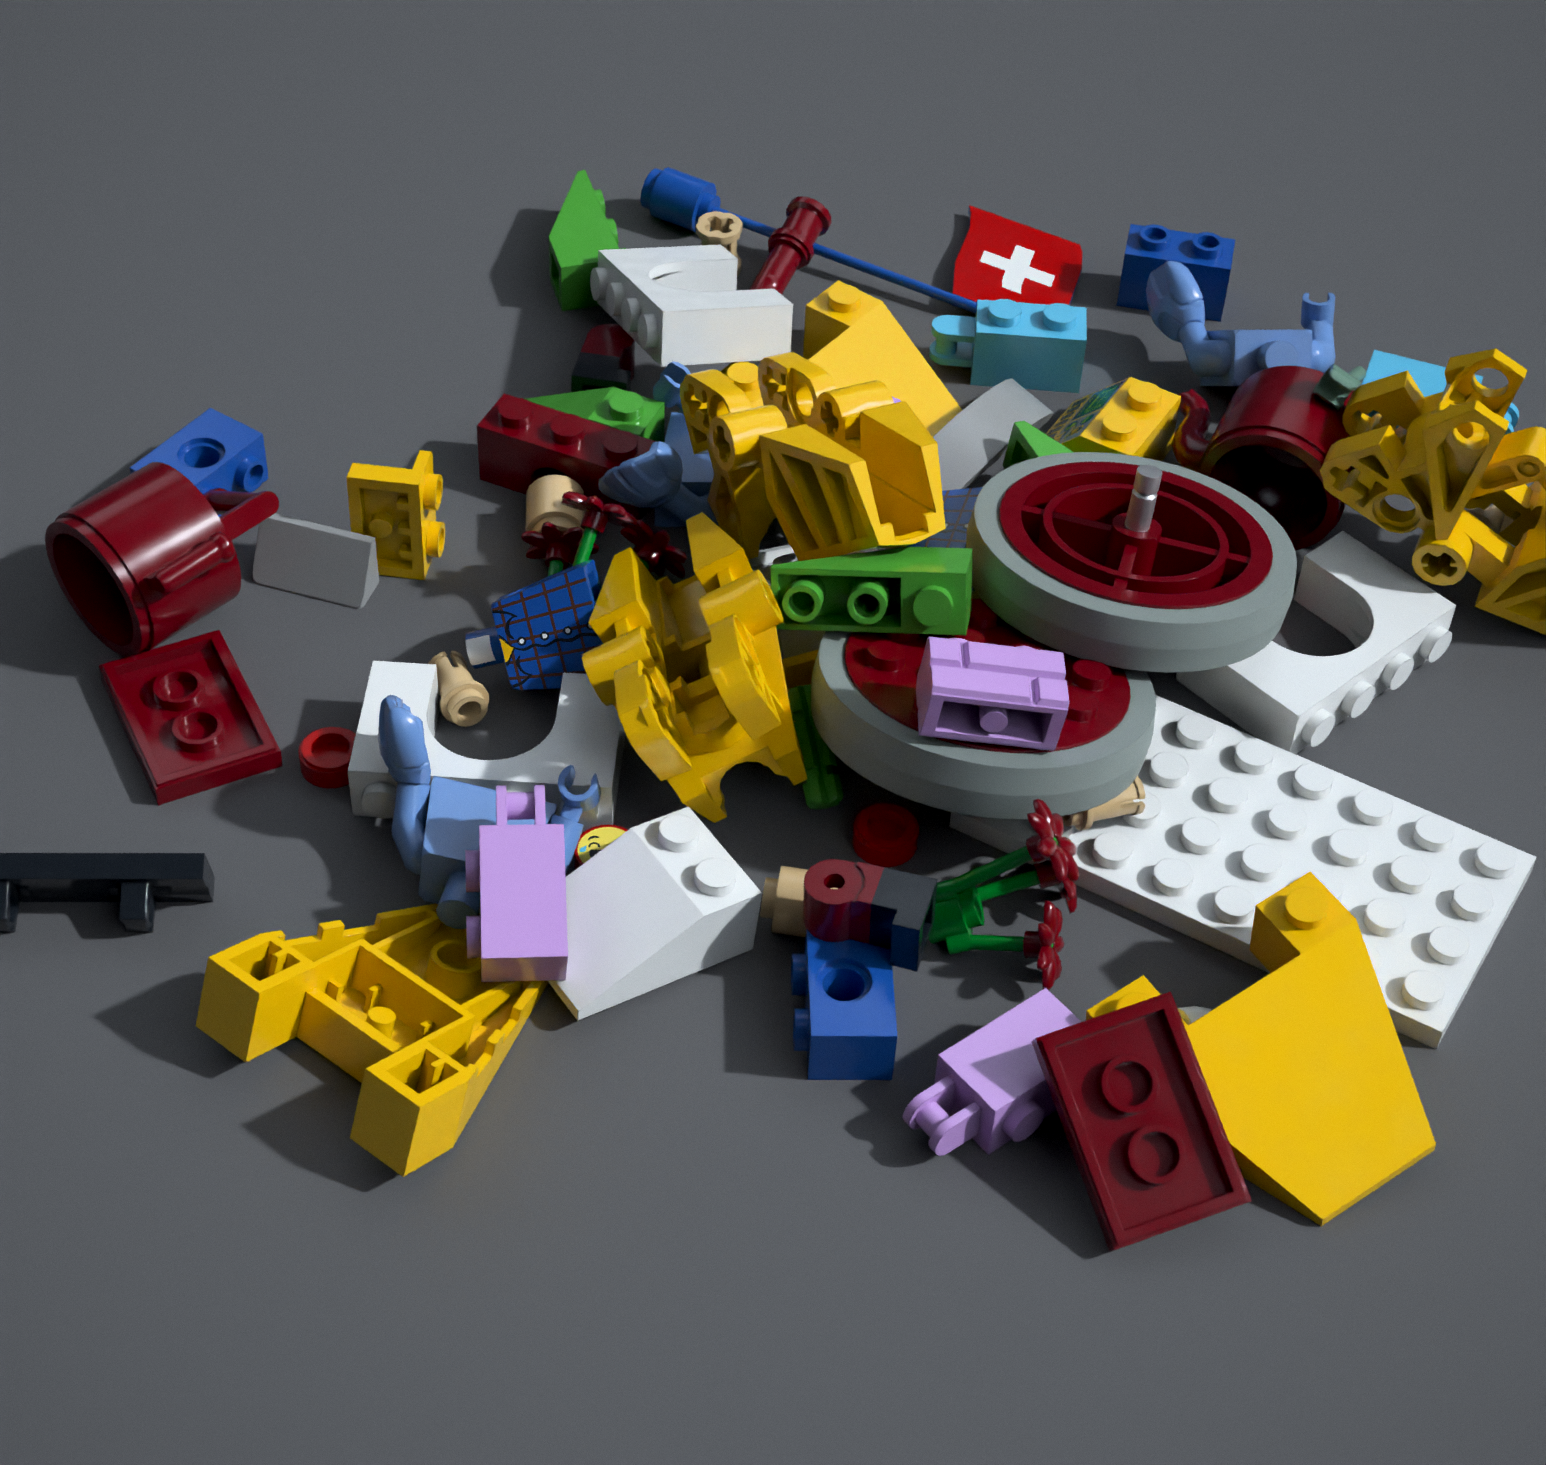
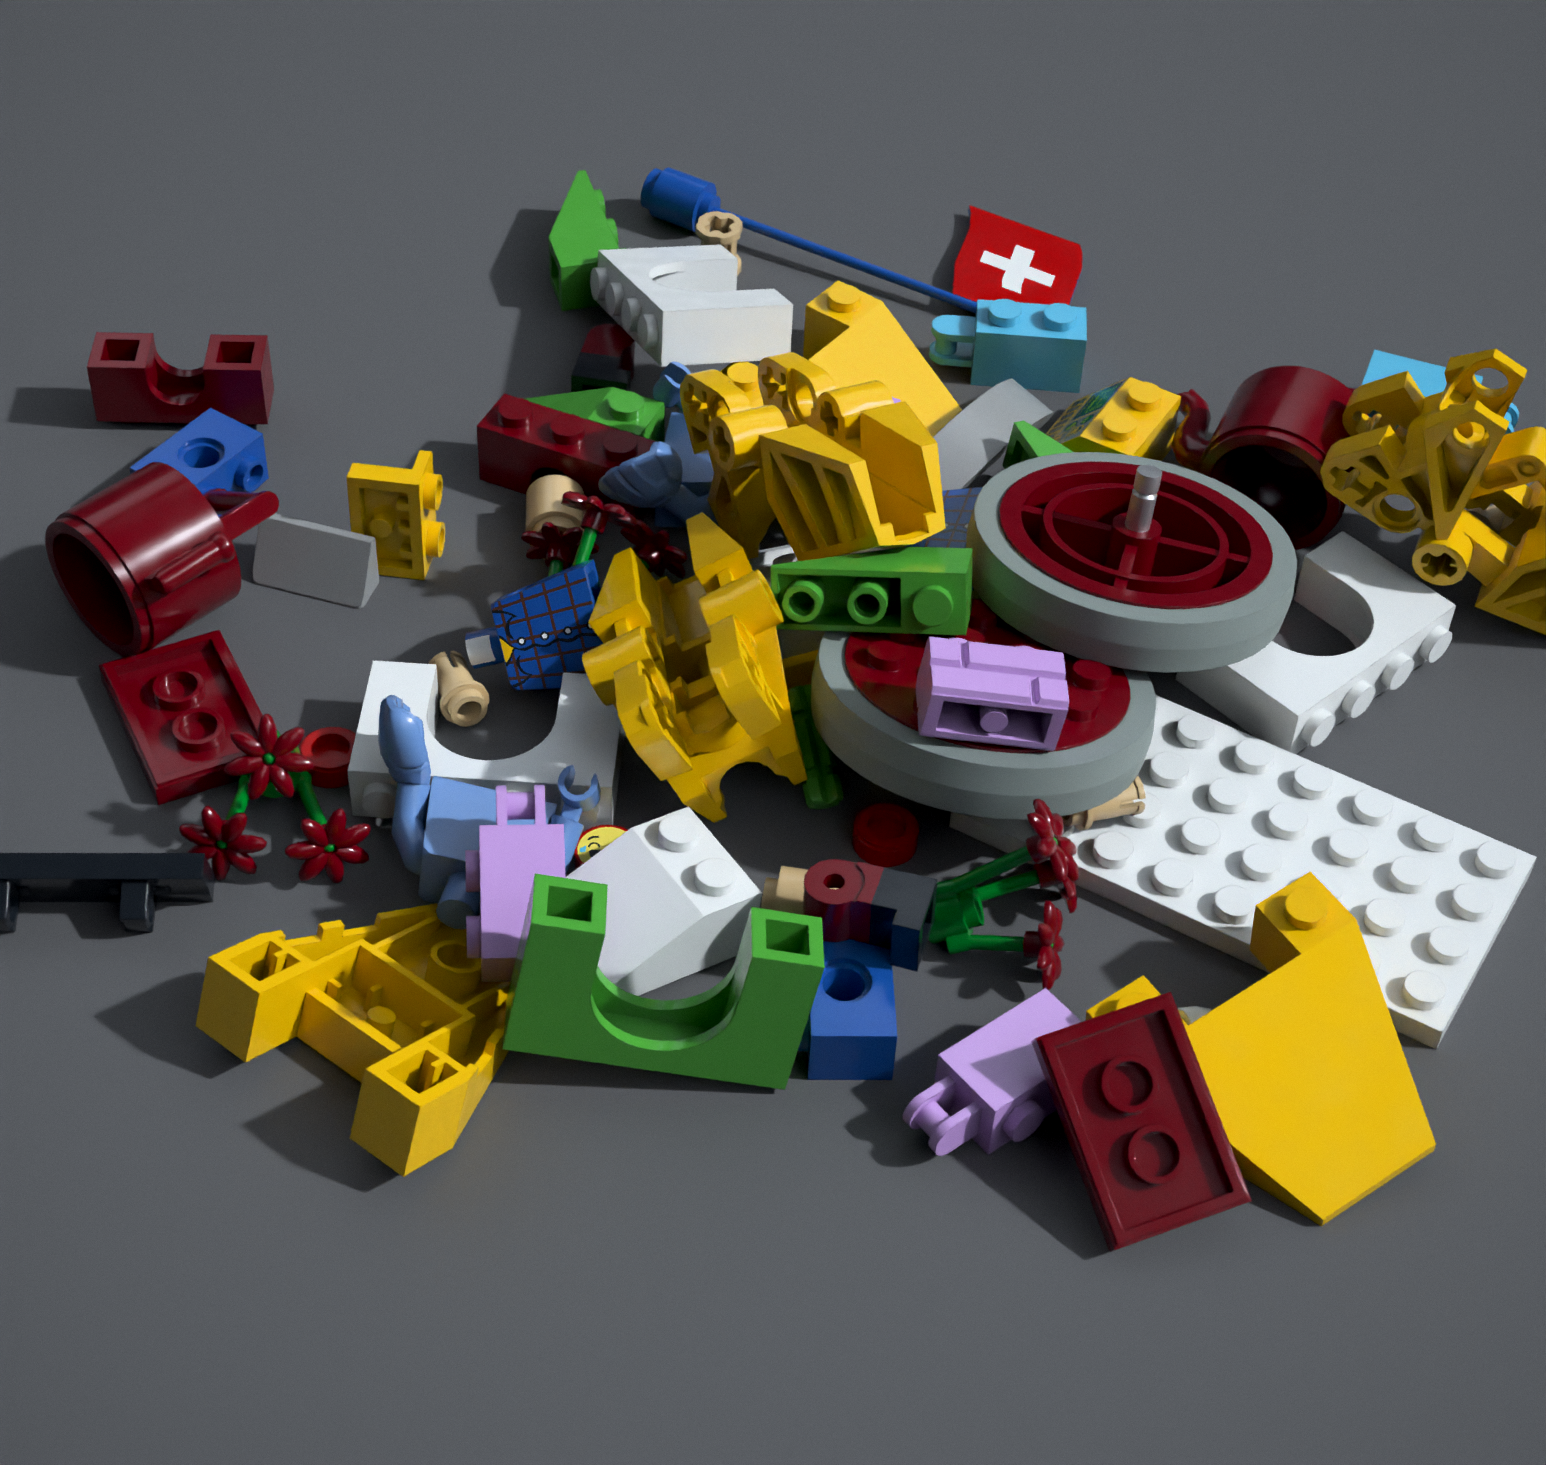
dark red pin [749,196,832,295] -> none
blue brick [1116,224,1235,322] -> none
medium blue torso [1146,261,1335,386] -> none
sand green hand [1313,364,1366,410] -> none
none -> dark red arch [87,332,274,425]
none -> dark red plant [179,714,371,884]
none -> bright green arch [502,873,825,1090]

